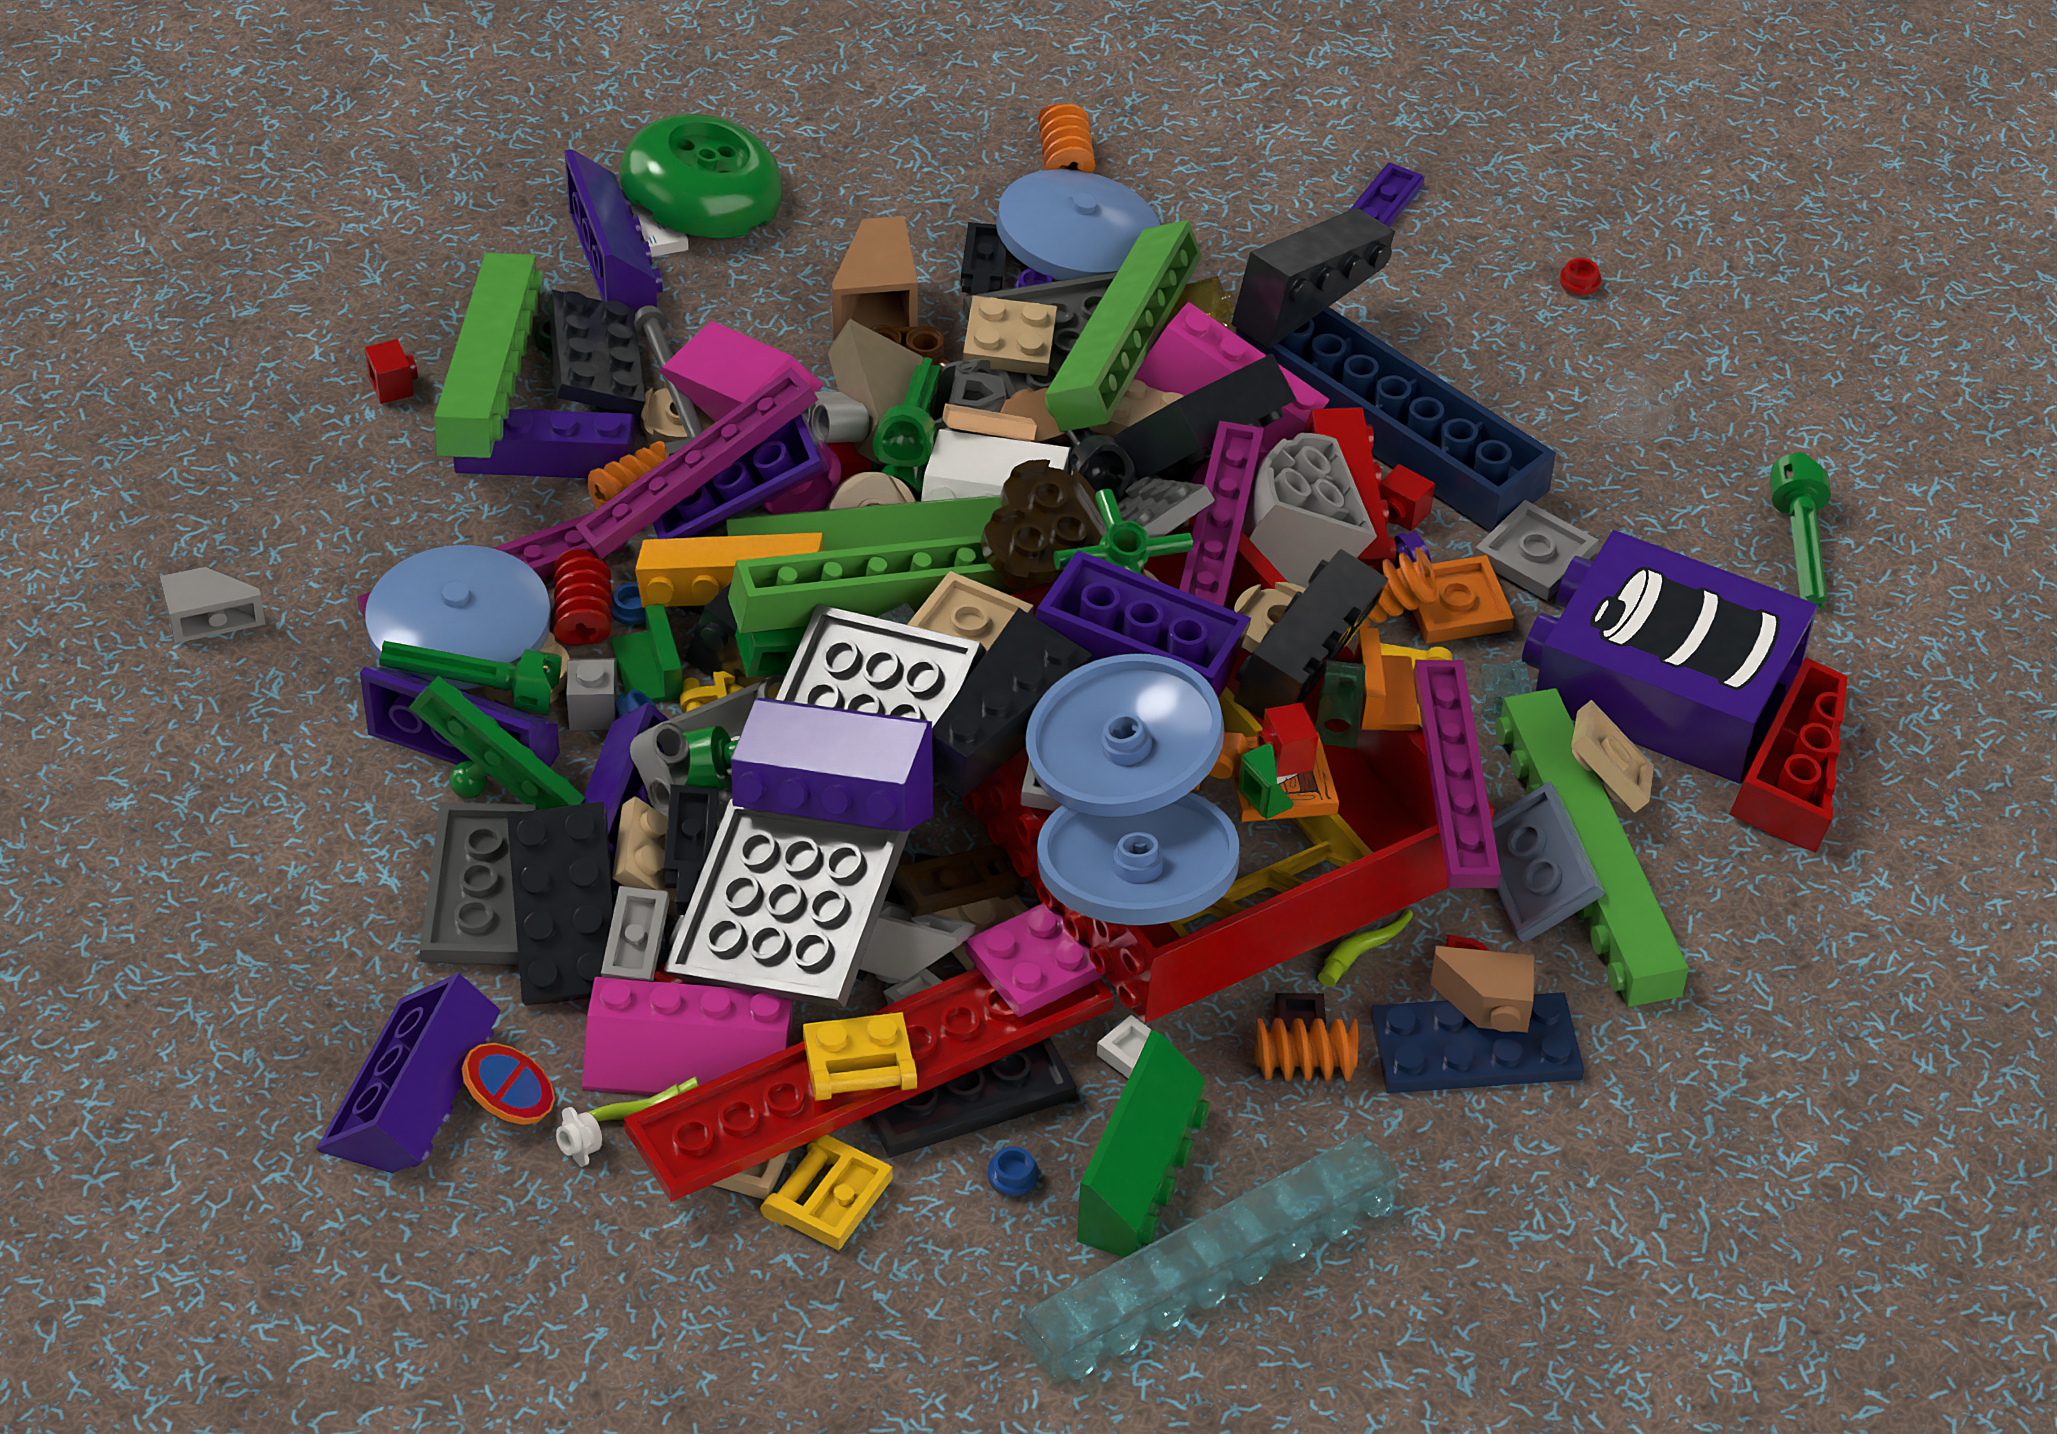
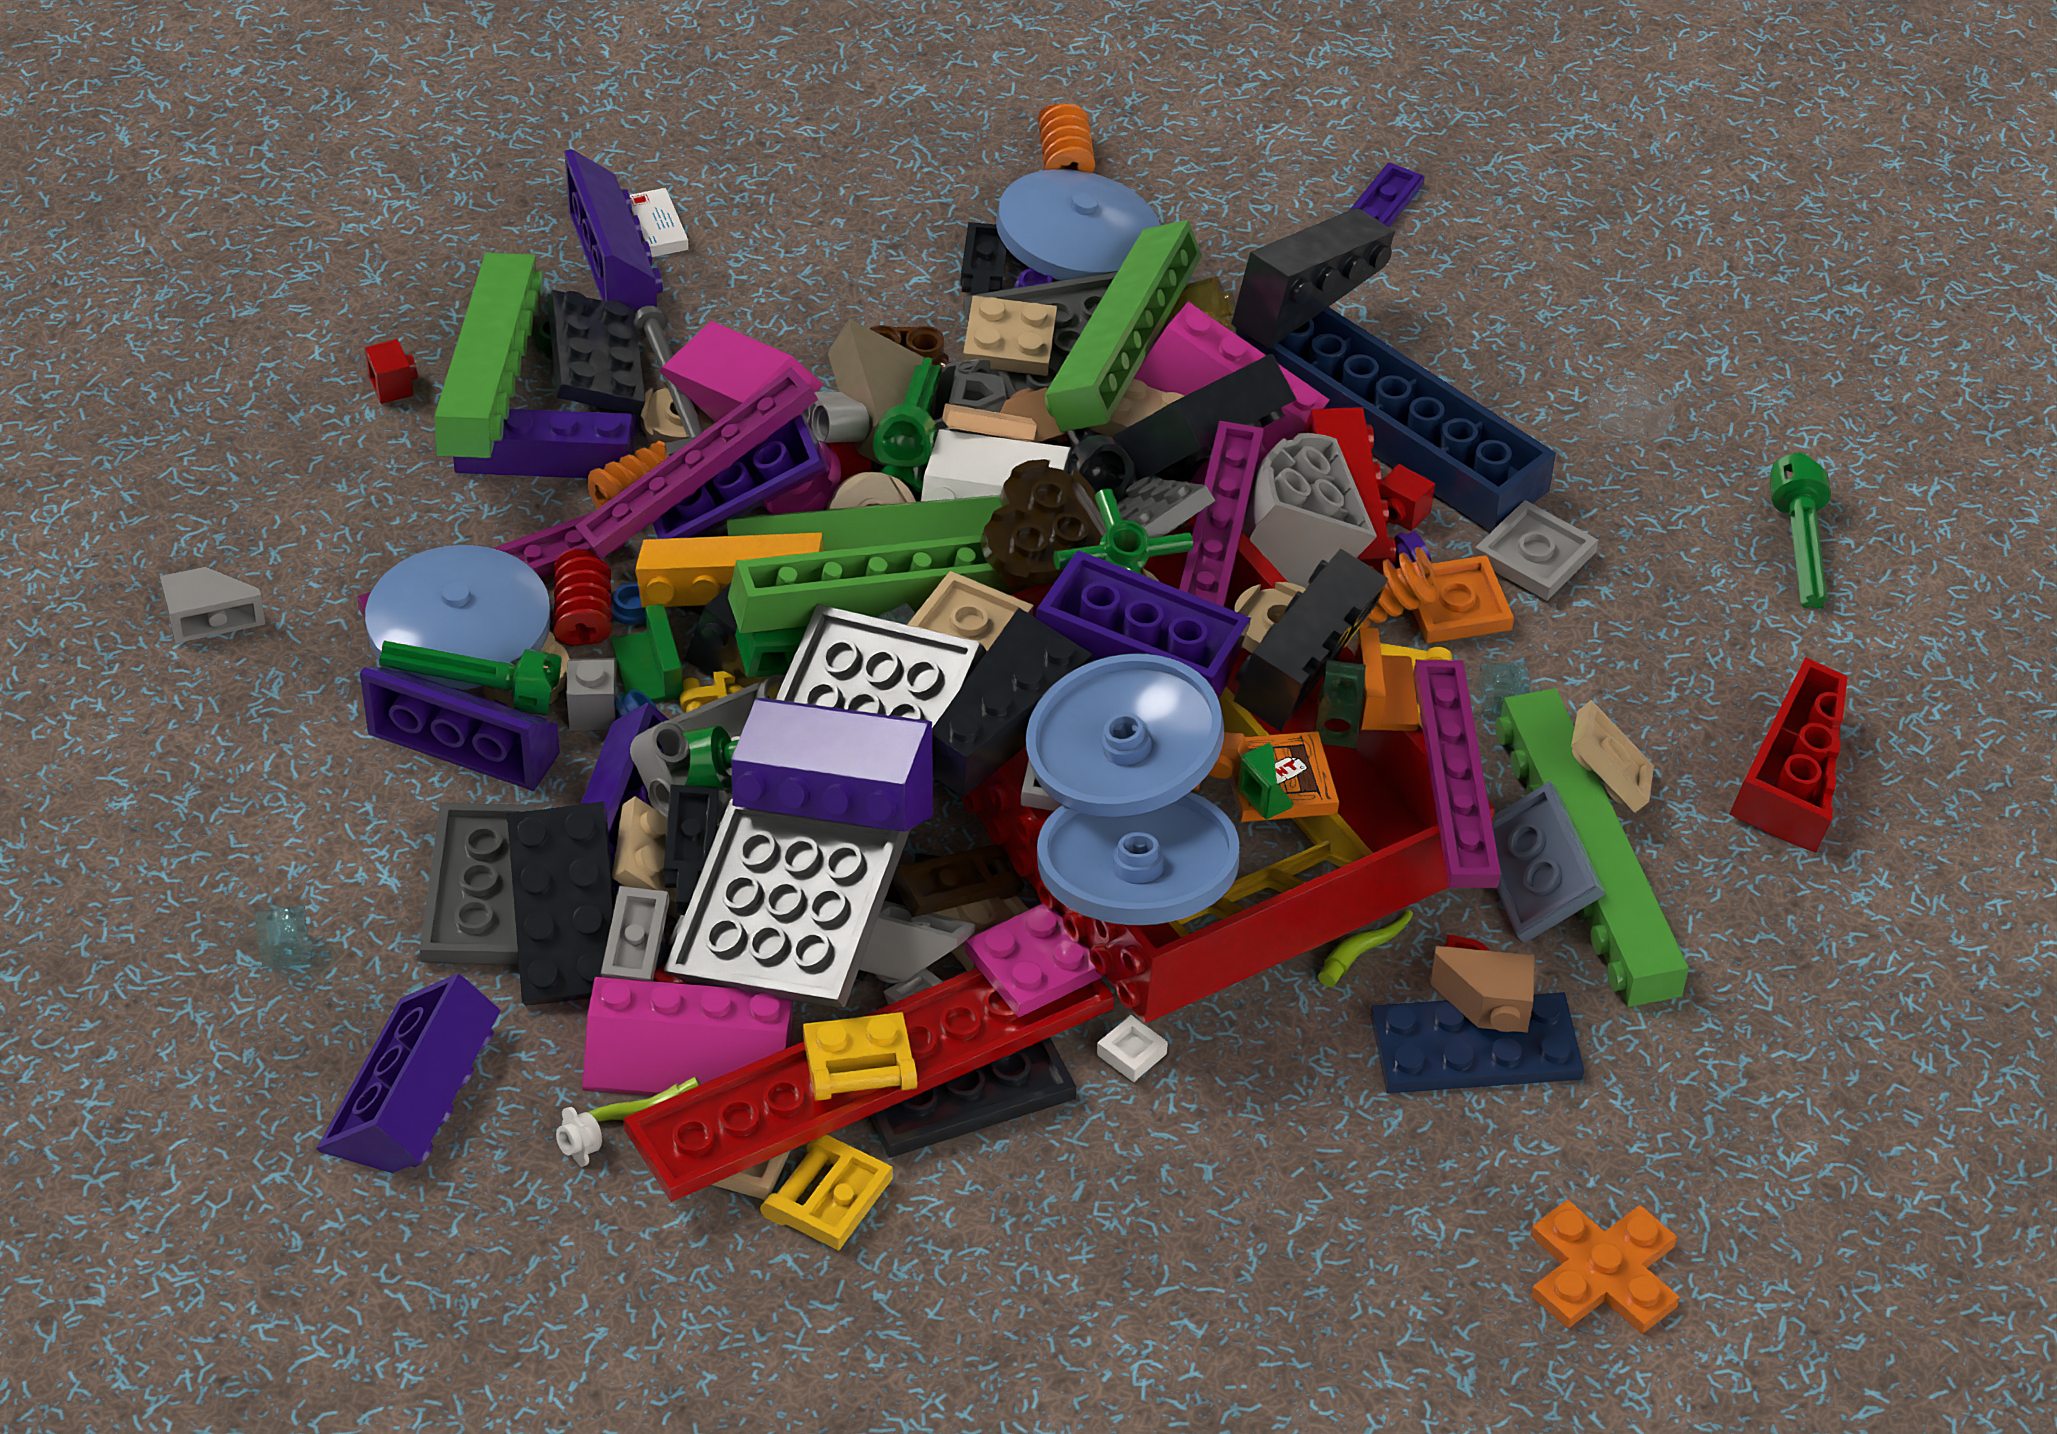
green plate [409,676,585,810] -> none
piece [462,1043,555,1125] -> none
green brick [619,113,783,238] -> none
medium nougat slope [832,216,918,344] -> none
blue plate [988,1146,1039,1196] -> none
clear light blue brick [1020,1131,1399,1385] -> none
green slope [1077,1030,1211,1261] -> none
orange piece [1254,1018,1358,1082] -> none
red plate [1257,702,1319,777] -> none
black tile [1274,993,1327,1032] -> none
dark purple brick [1522,530,1818,784] -> none
red plate [1559,258,1602,295] -> none
none -> clear light blue plate [255,905,312,971]
none -> orange plate [1530,1199,1680,1334]

